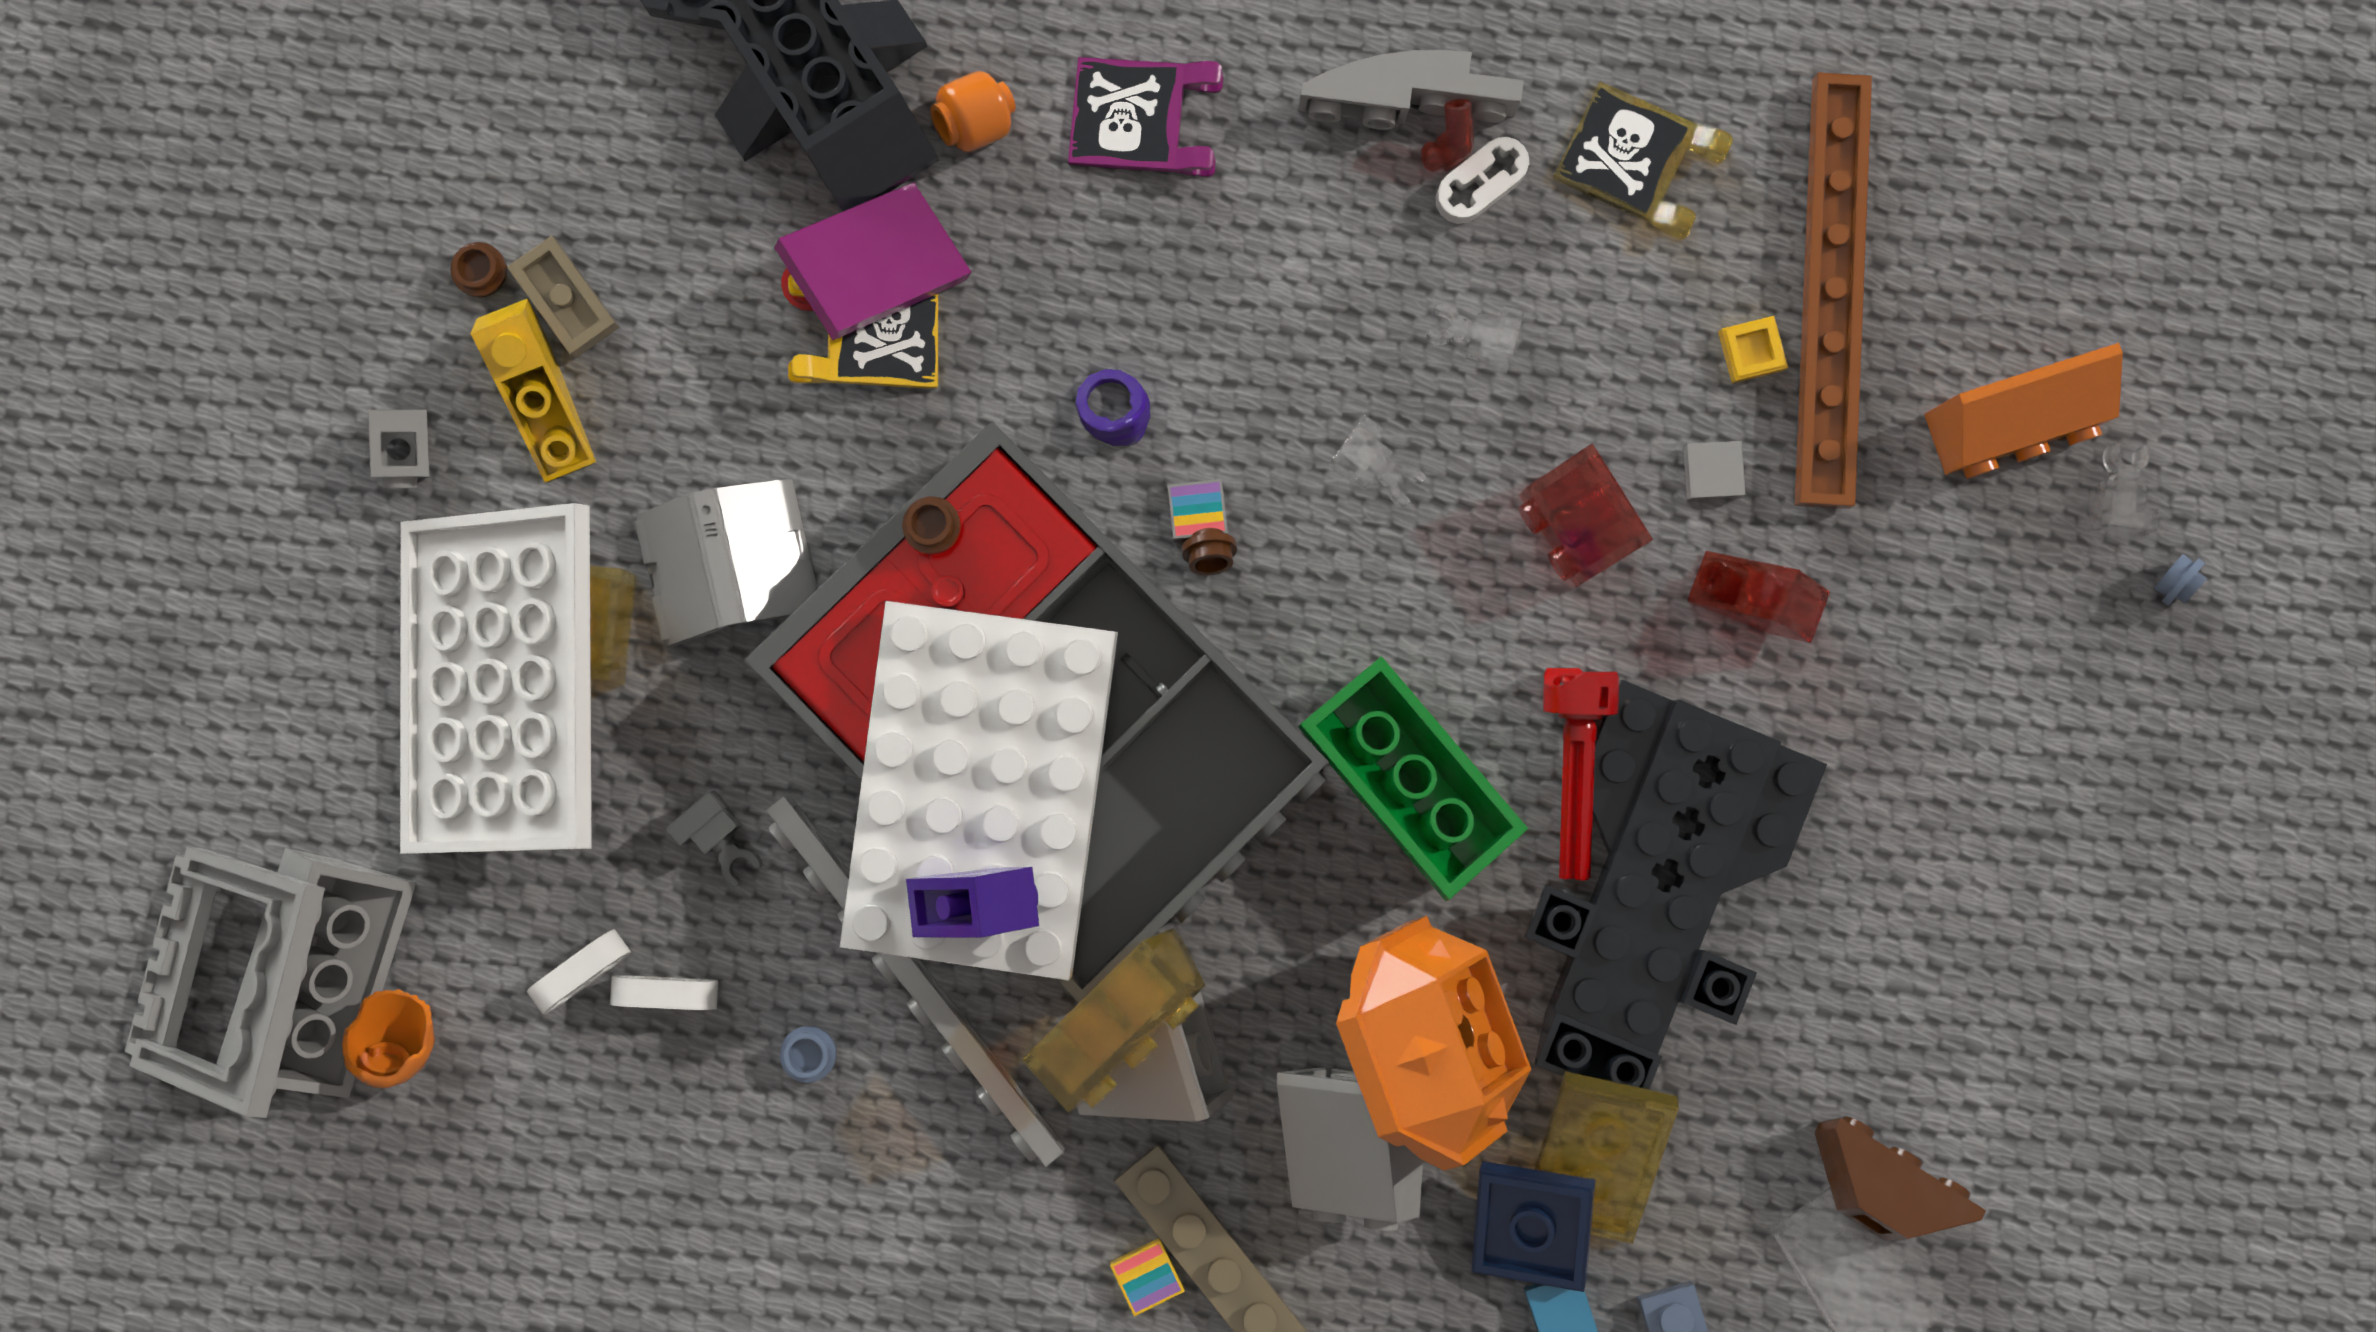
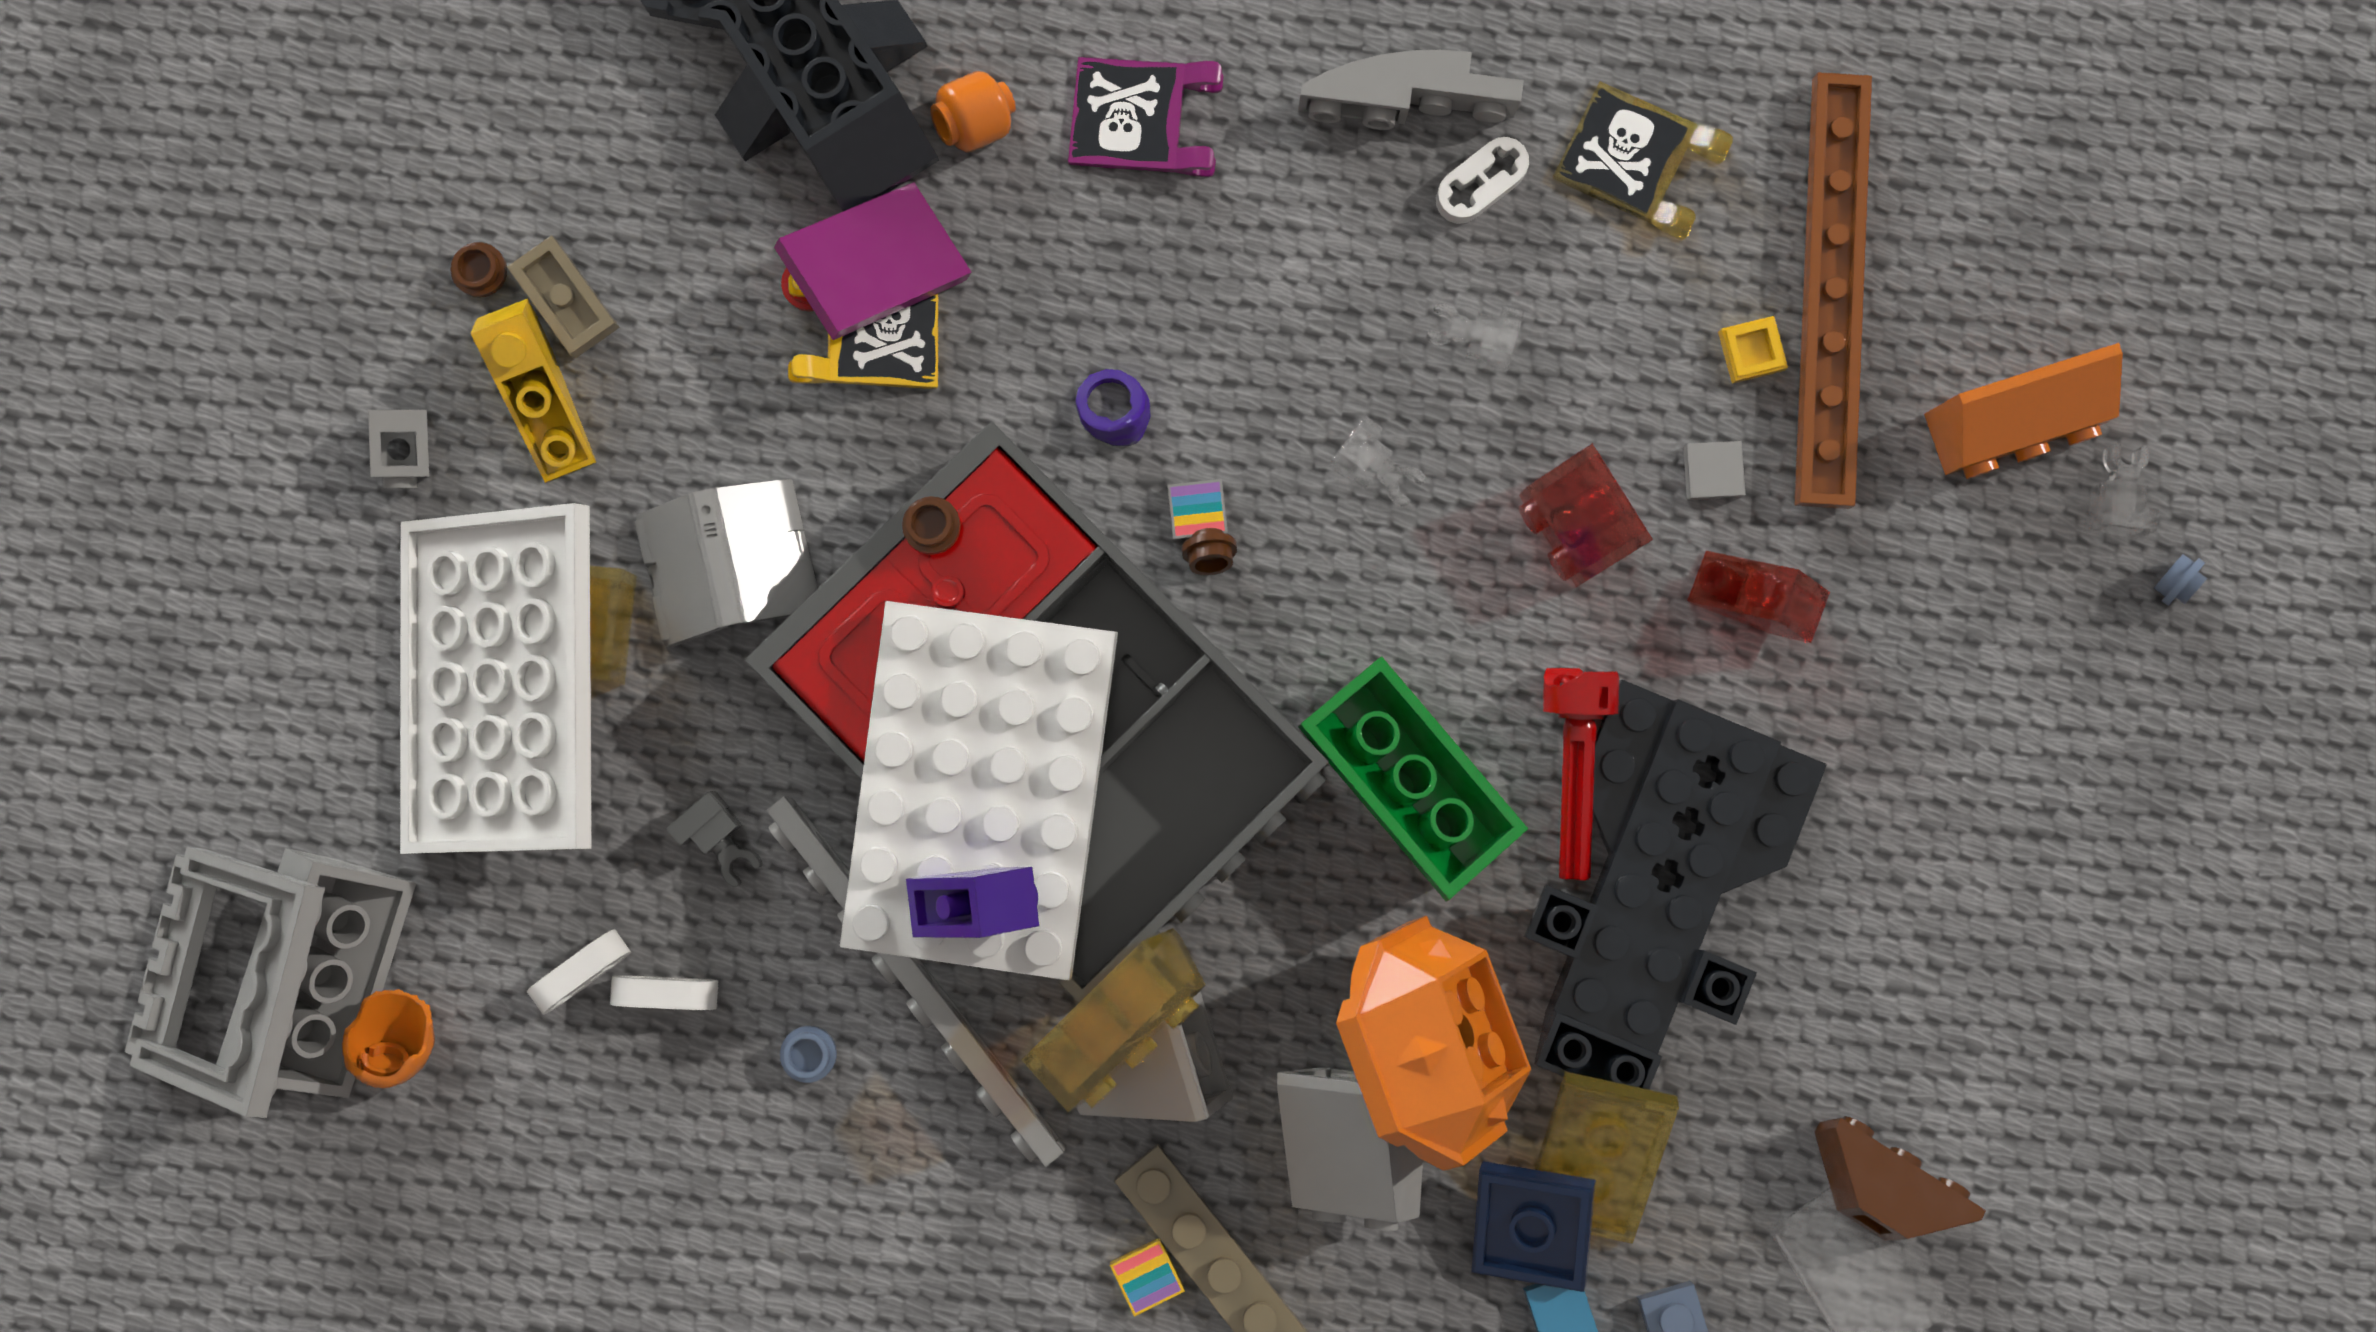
clear red arm [1421,99,1474,172] -> none

